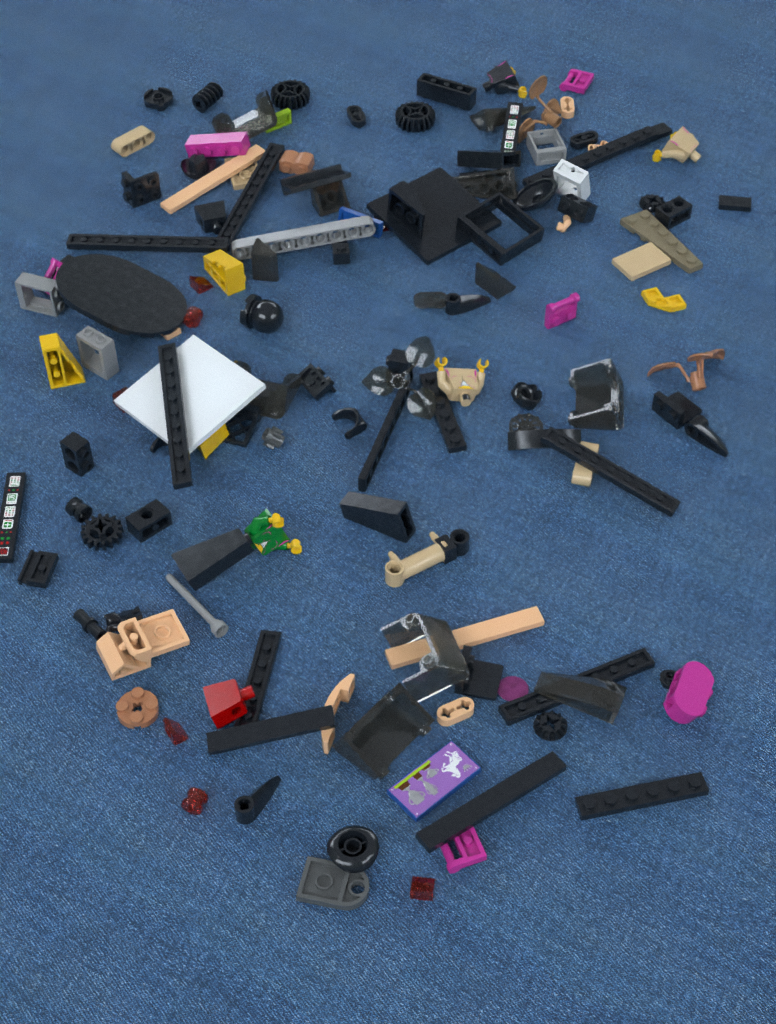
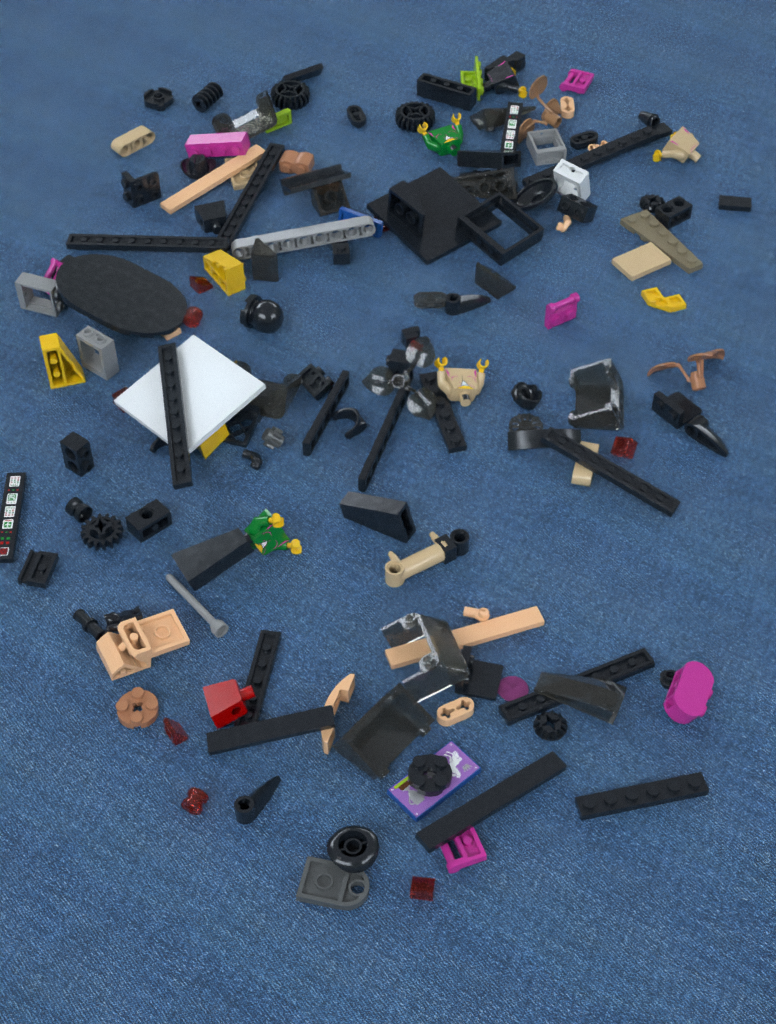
none -> black arm [242,449,263,470]
none -> black tile [281,63,324,82]
none -> black tile [302,370,350,456]
none -> black piece [401,326,423,355]
none -> black plate [408,754,452,797]
none -> green torso [417,113,463,156]
none -> lime bracket [460,56,484,101]
none -> light nougat arm [463,606,490,622]
none -> black slope [484,51,526,81]
none -> clear red slope [610,436,638,459]
none -> black cone [638,111,660,127]

